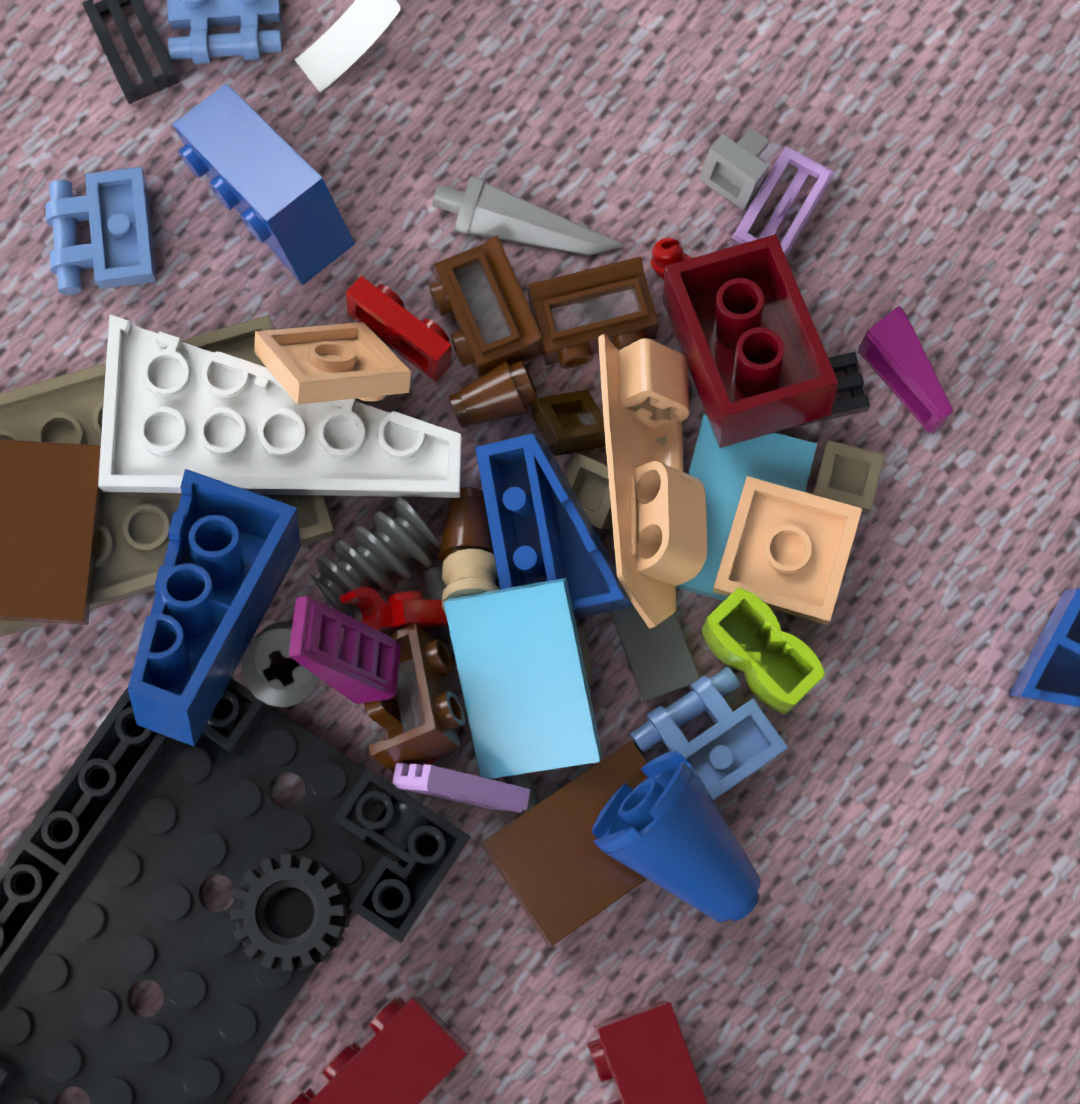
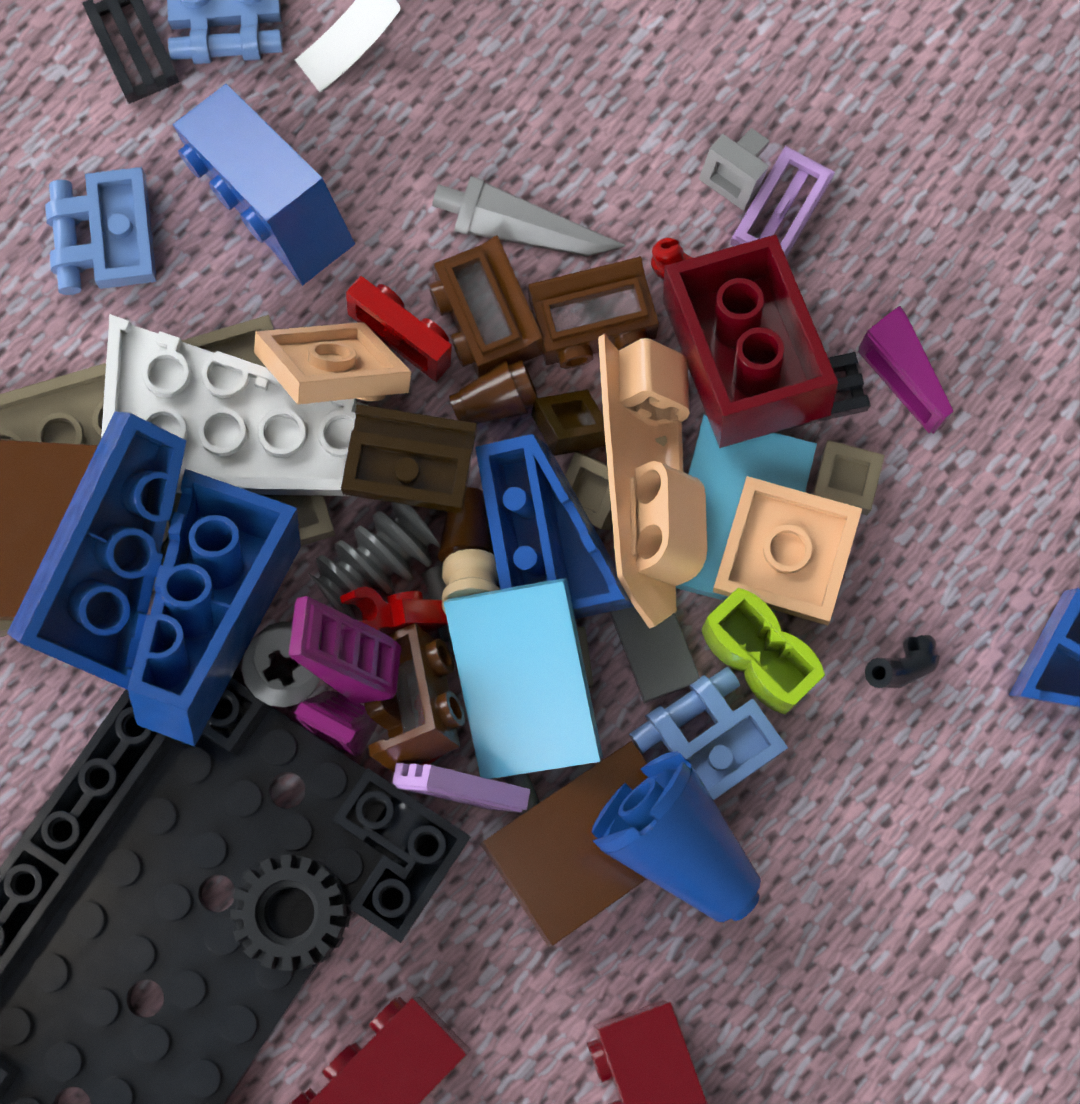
none -> blue wedge [7,411,187,689]
none -> magenta slope [295,691,378,757]
none -> dark brown plate [341,404,477,514]
none -> black arm [865,635,940,688]

